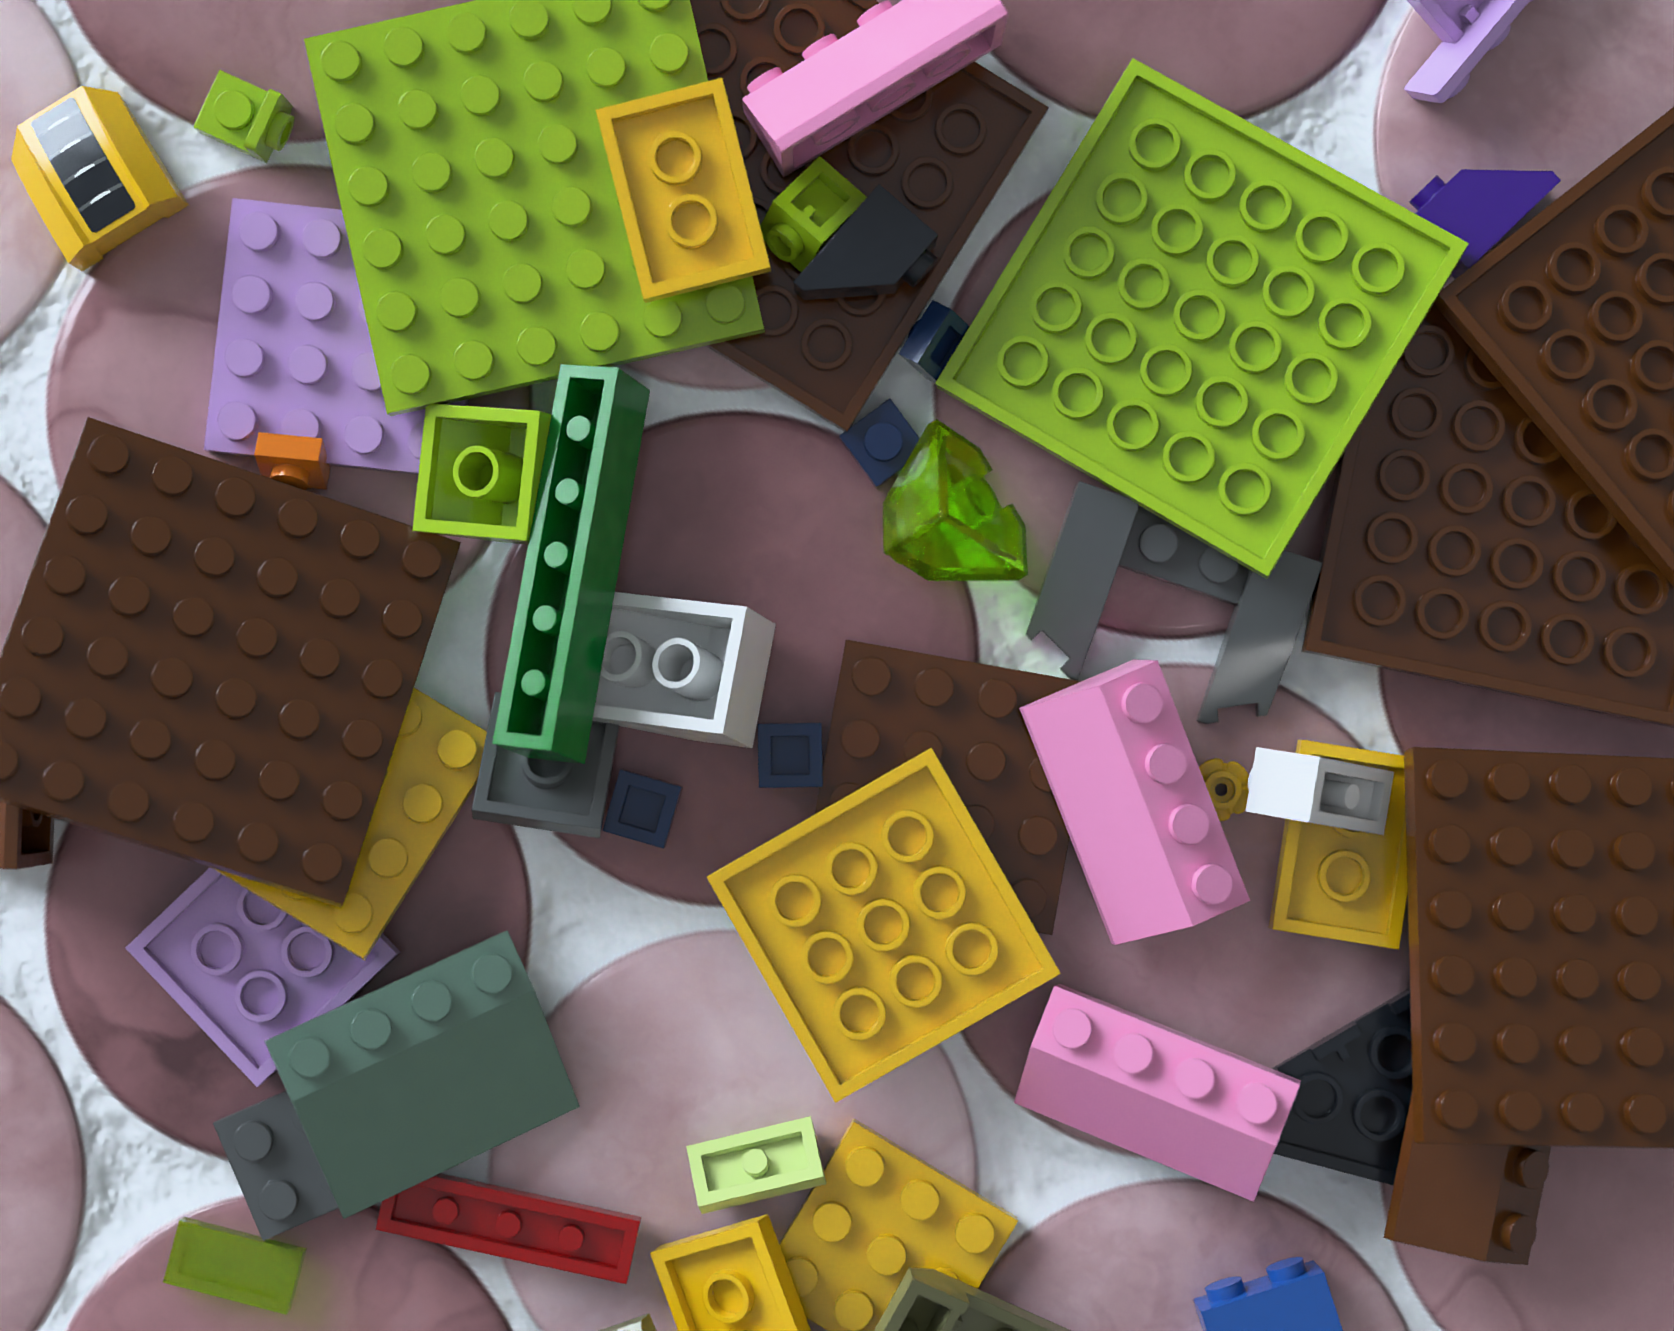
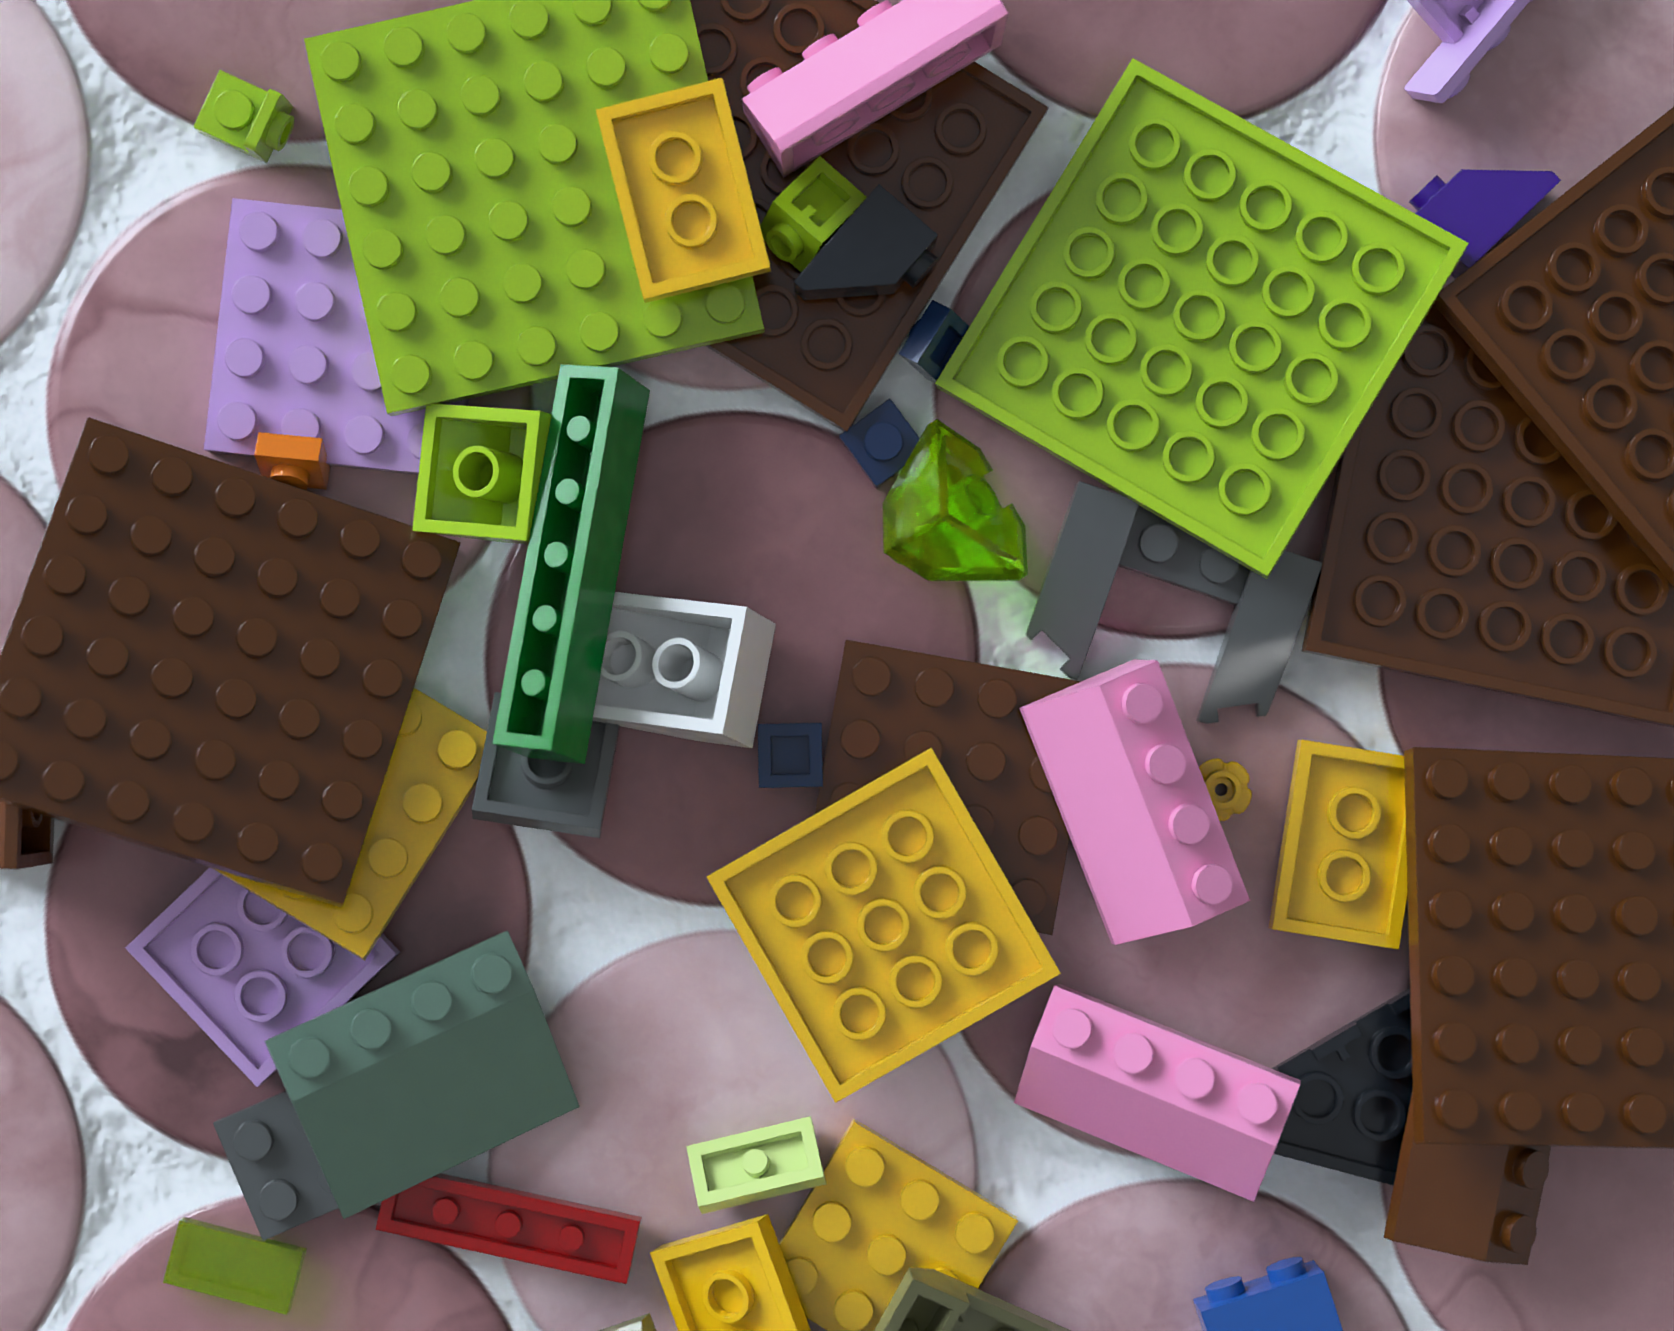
yellow slope [11,86,189,272] -> none
dark blue plate [602,769,683,849] -> none
white slope [1246,747,1394,835] -> none

